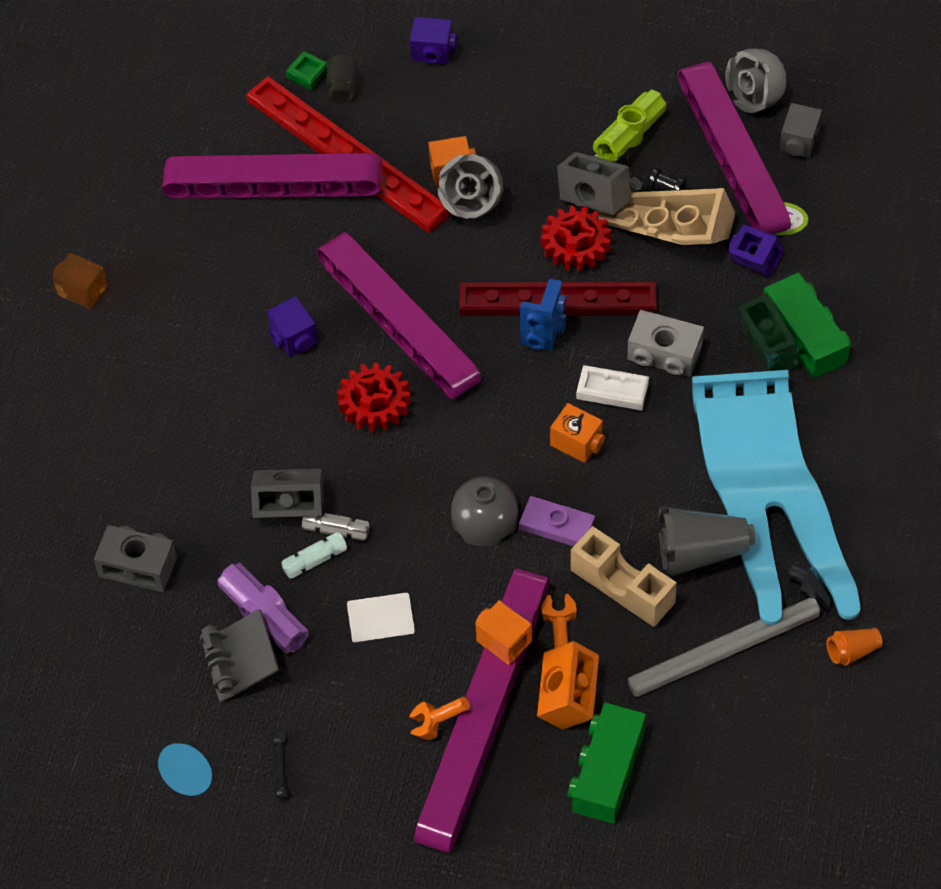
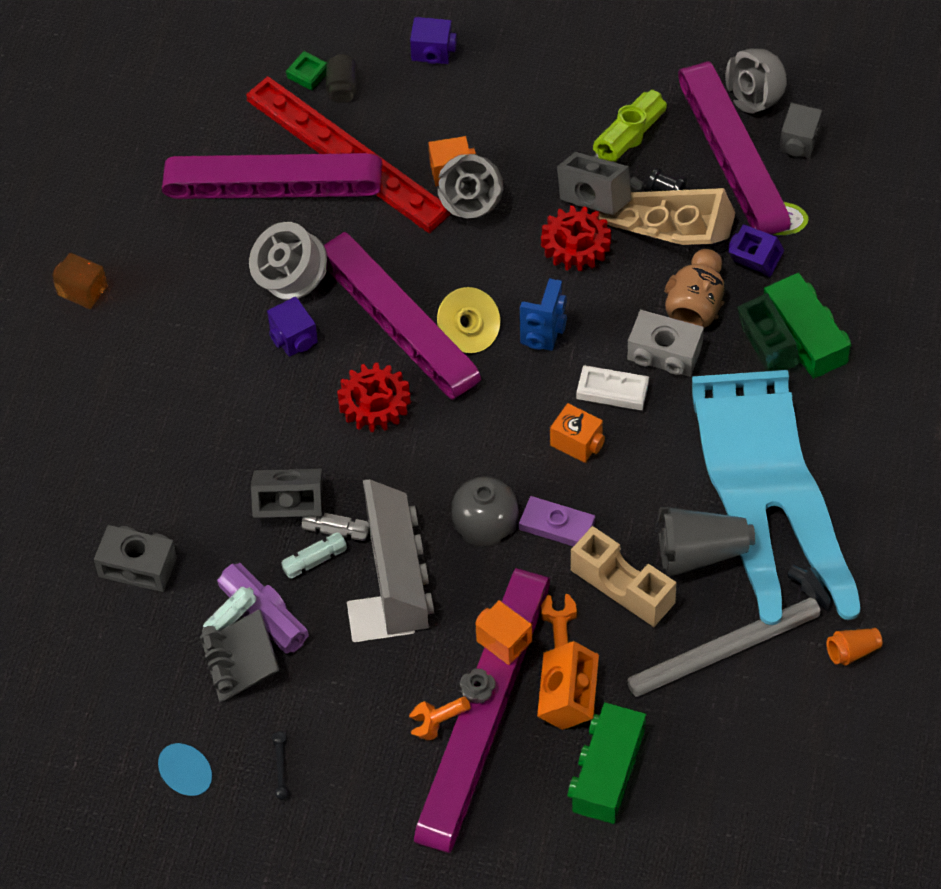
dark red tile [459,282,657,316] -> none
none -> light aqua axle [203,587,256,631]
none -> light grey wheel [249,222,327,300]
none -> light grey slope [363,479,434,635]
none -> light yellow dish [437,287,500,353]
none -> dark grey plate [460,669,495,704]
none -> medium nougat piece [664,249,725,328]

